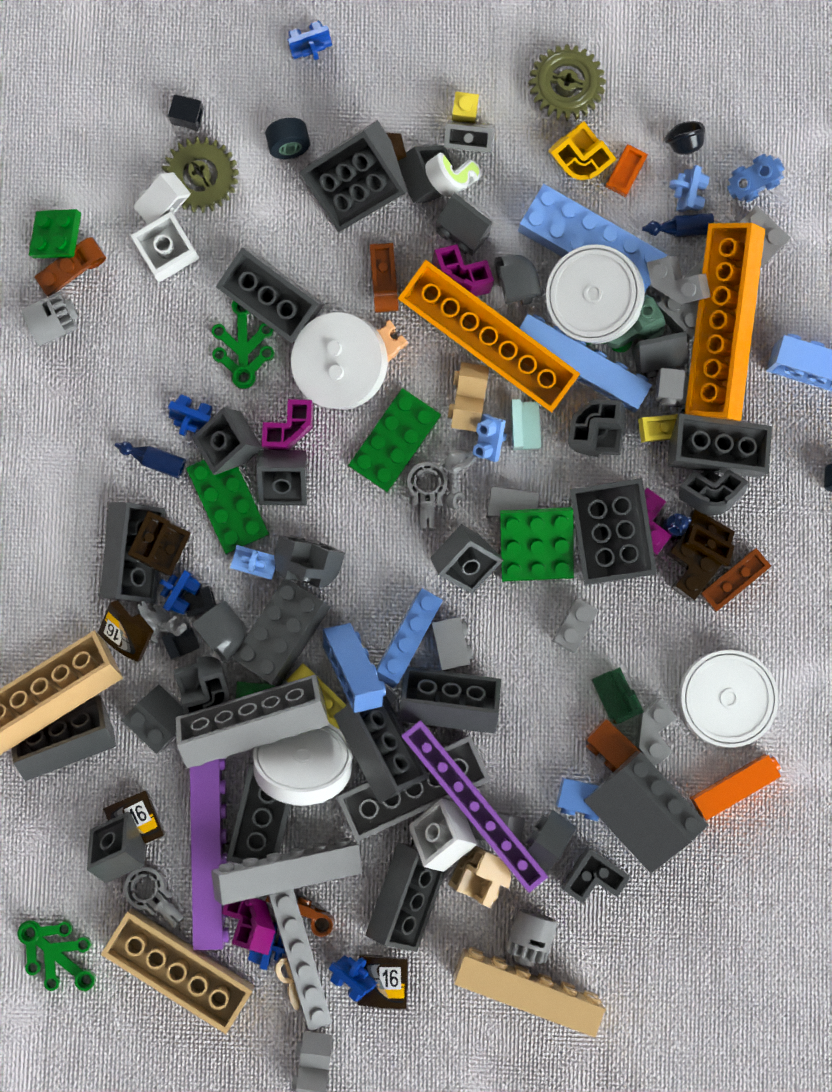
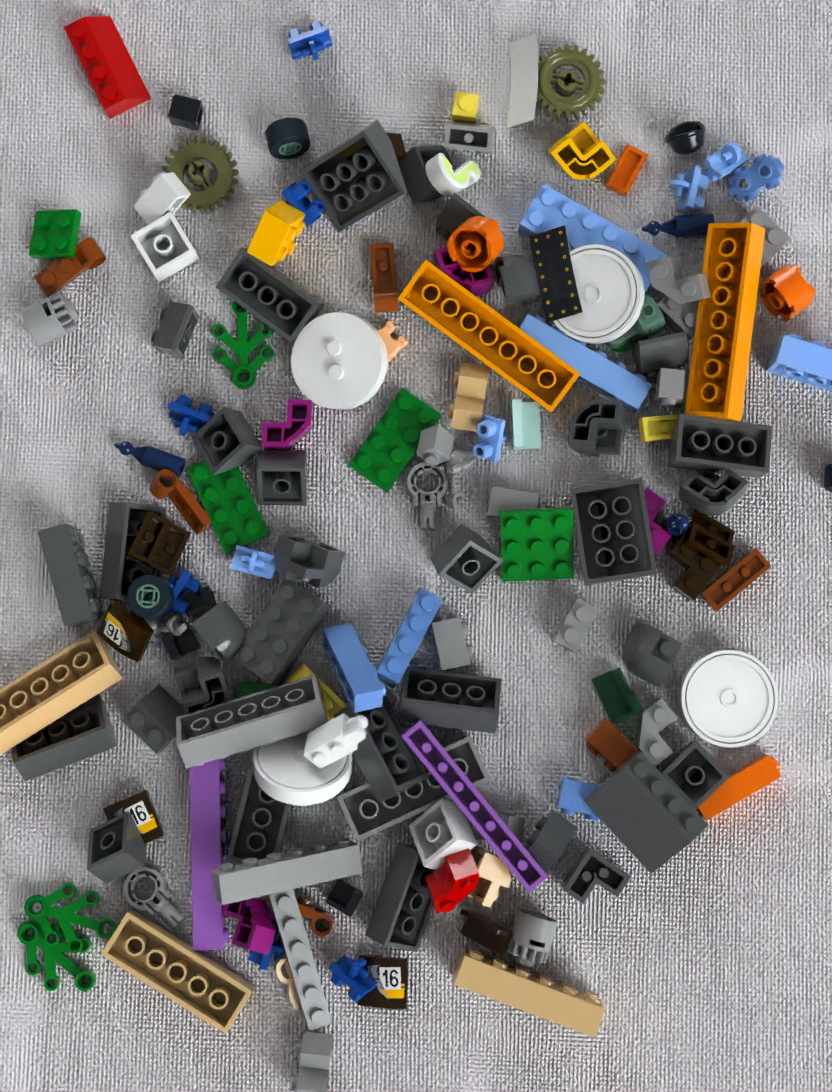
none -> green plant [24,883,117,953]
none -> dark grey brick [37,523,103,627]
none -> red slope [64,16,151,119]
none -> black wheel [127,575,174,620]
none -> dark orange plate [150,469,212,535]
none -> dark grey slope [151,301,199,360]
none -> yellow brick [247,200,306,266]
none -> blue hips [281,180,325,227]
none -> white hinge [304,713,368,769]
none -> black panel [326,879,364,917]
none -> light grey brick [416,424,454,466]
none -> red brick [425,848,479,914]
none -> orange brick [447,216,503,272]
none -> dark brown panel [460,909,513,956]
none -> white sticker [507,33,538,128]
none -> black sticker [530,225,583,323]
none -> dark grey brick [622,621,682,687]
none -> dark grey slope [660,741,730,810]
none -> light blue hips [704,142,750,182]
none -> orange brick [758,264,816,322]

